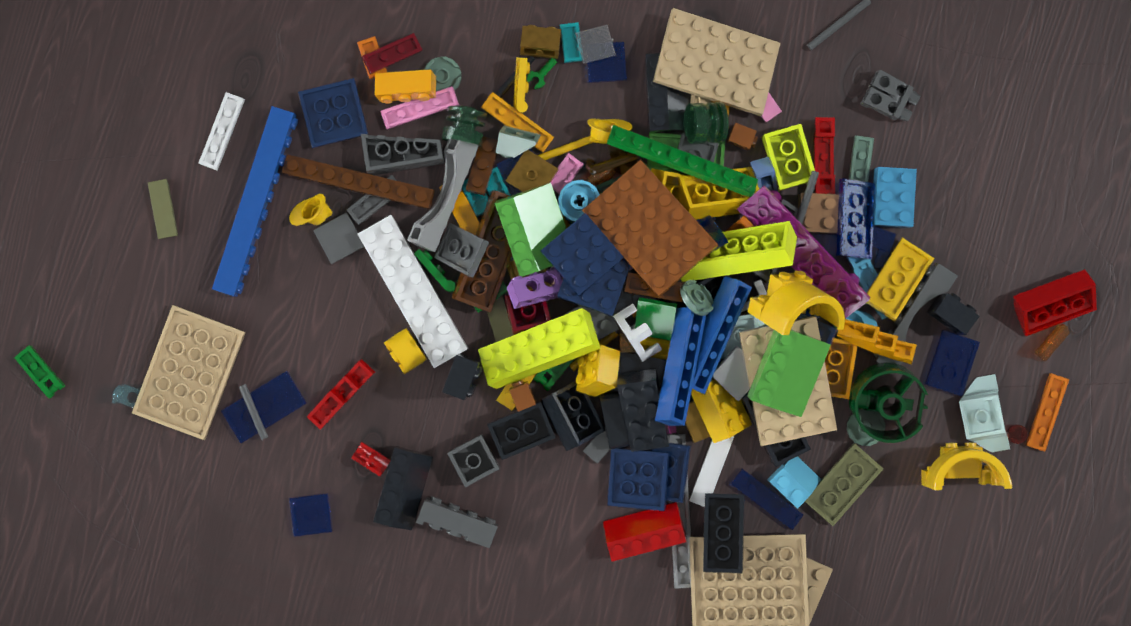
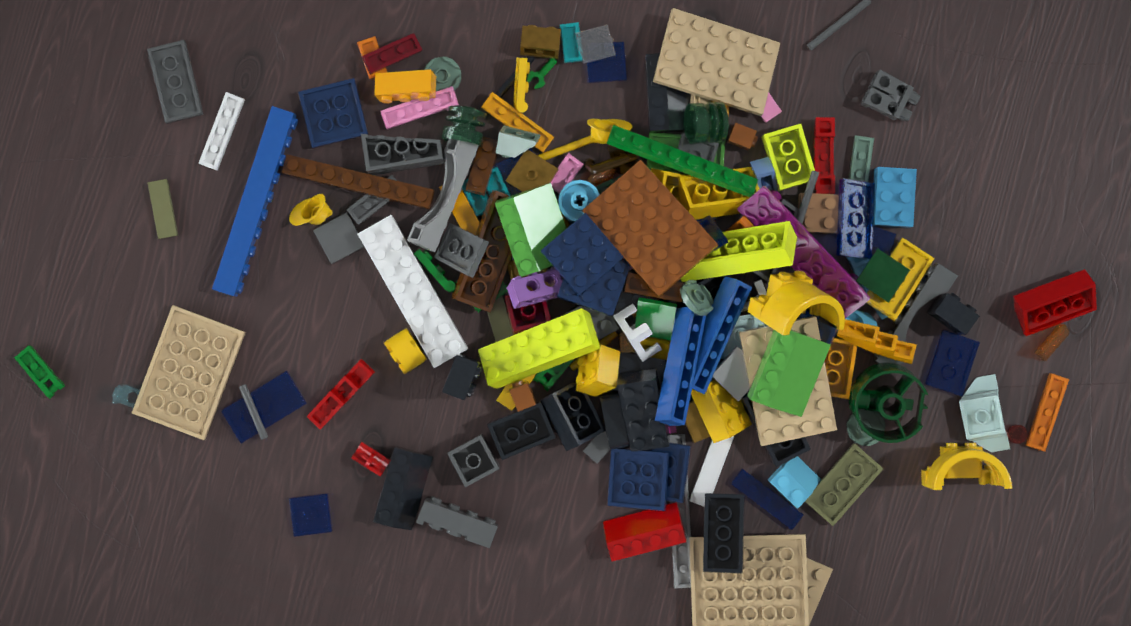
none -> dark grey tile [147,40,204,124]
none -> dark green slope [856,248,910,303]

